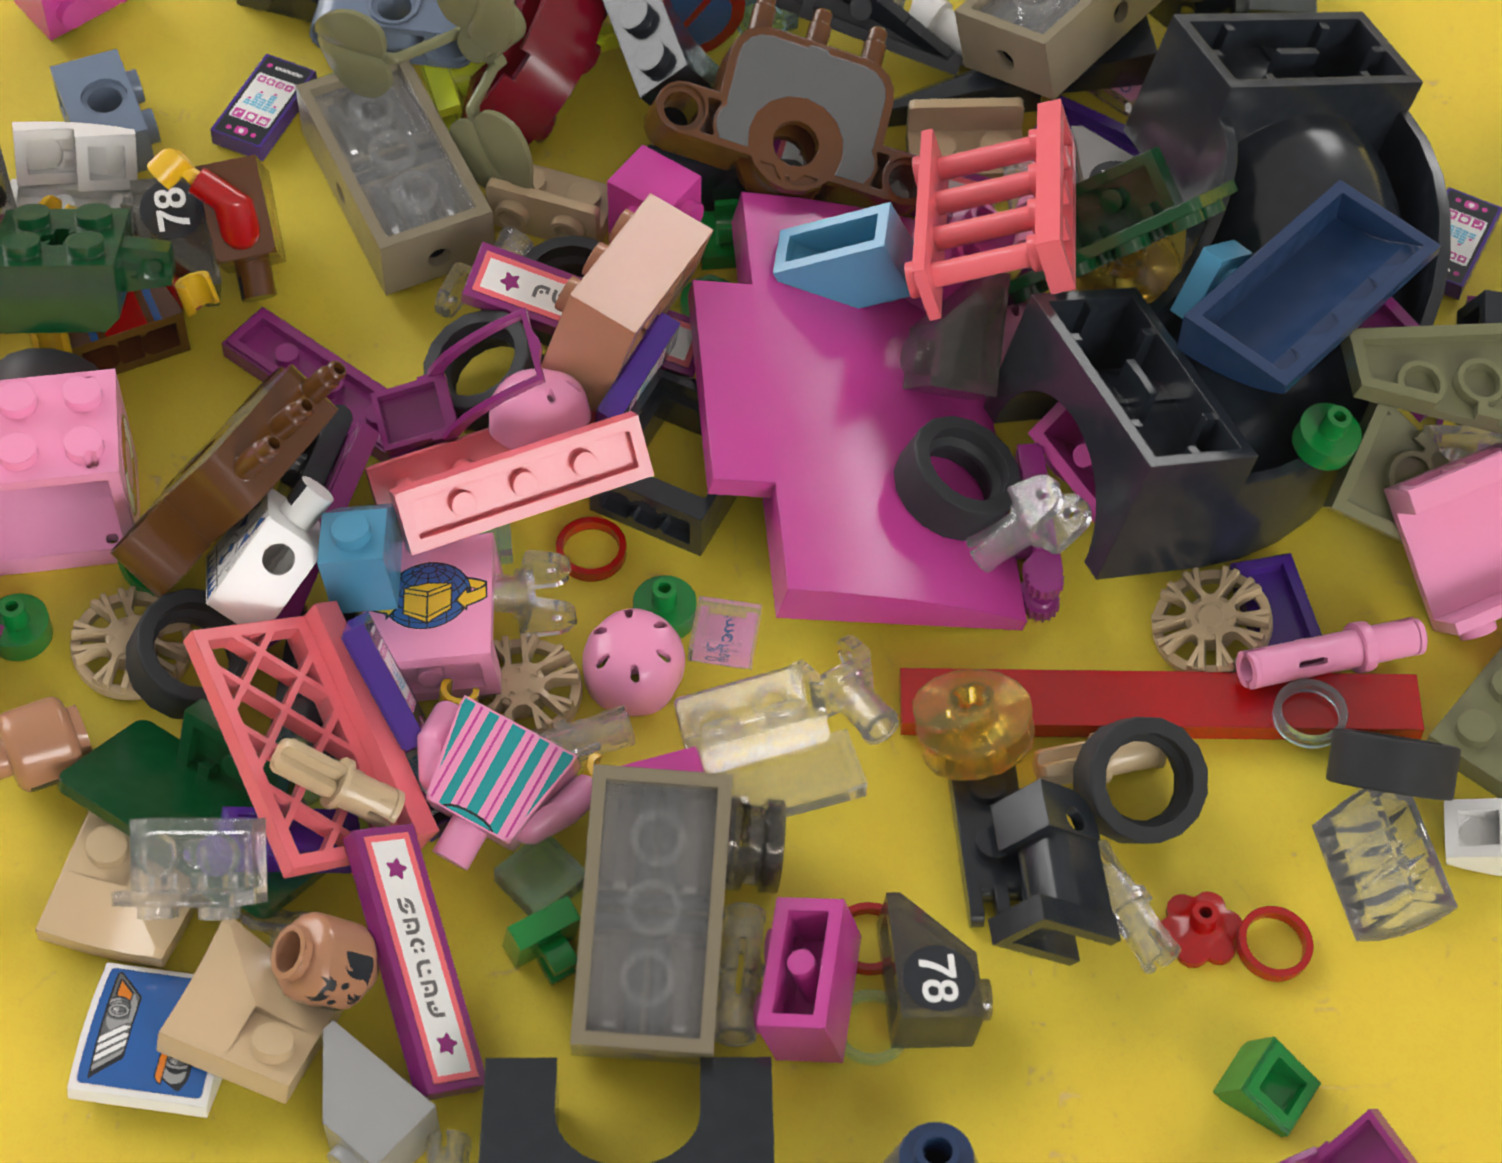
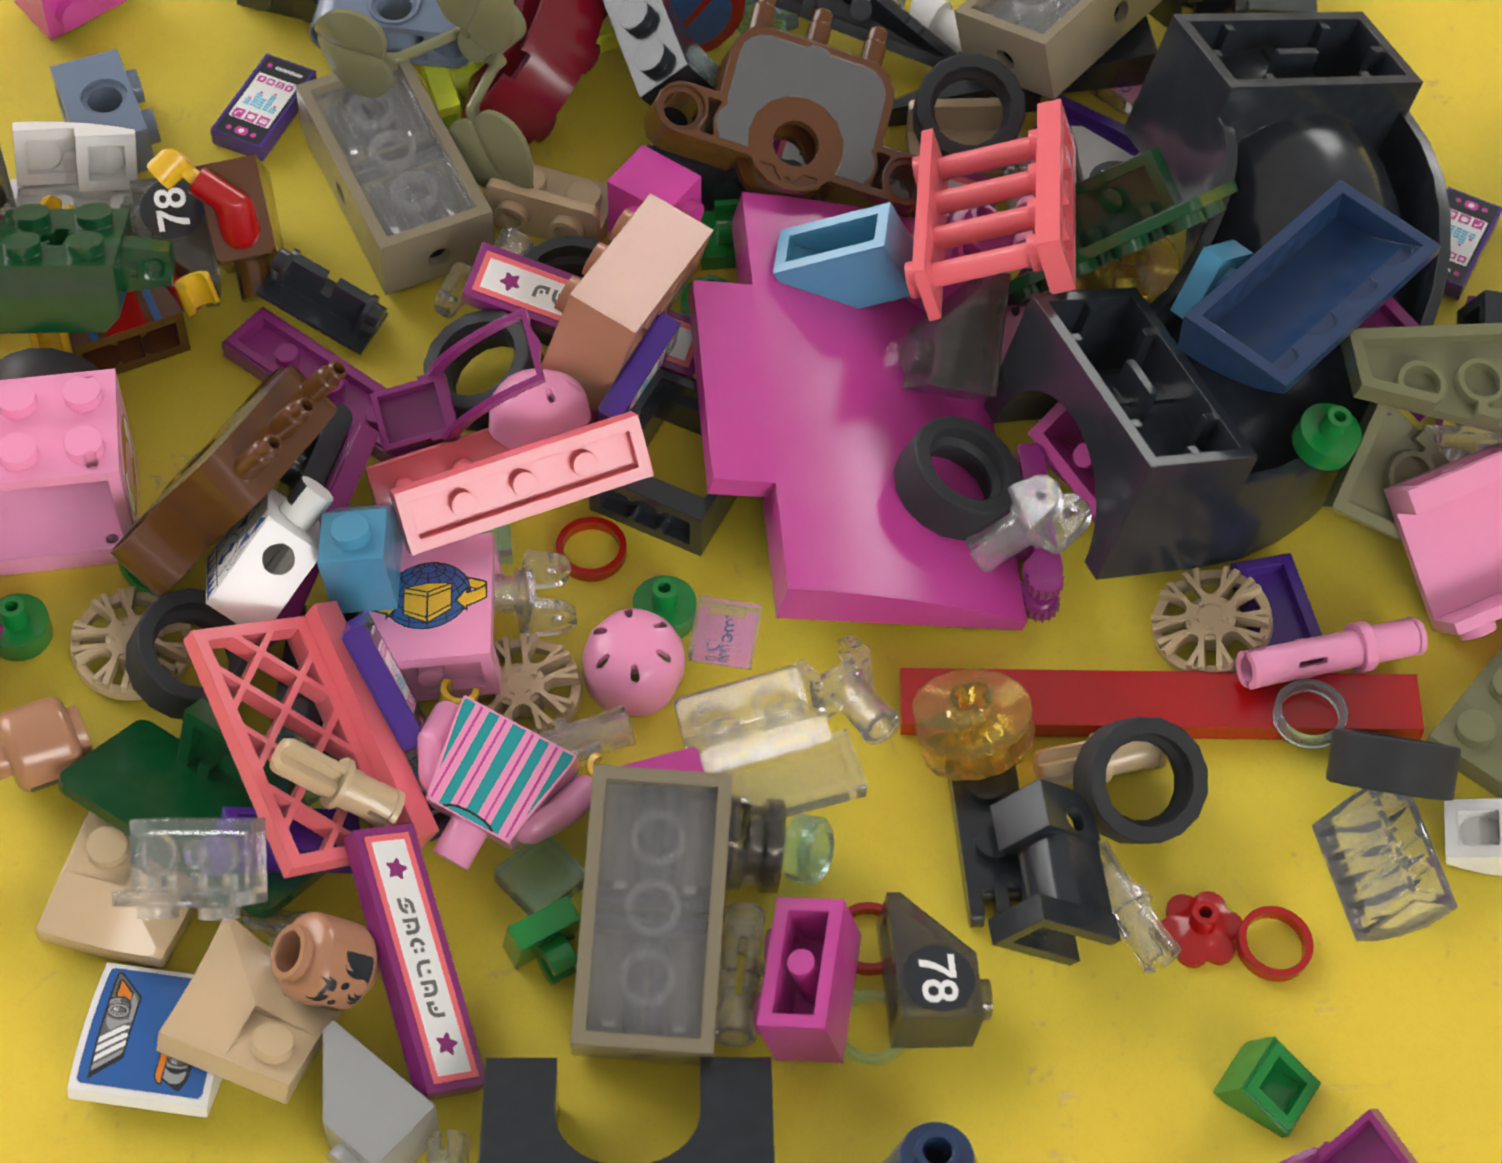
none -> black hinge [255,247,389,355]
none -> clear light blue tile [781,814,834,884]
none -> black tyre [912,53,1026,156]

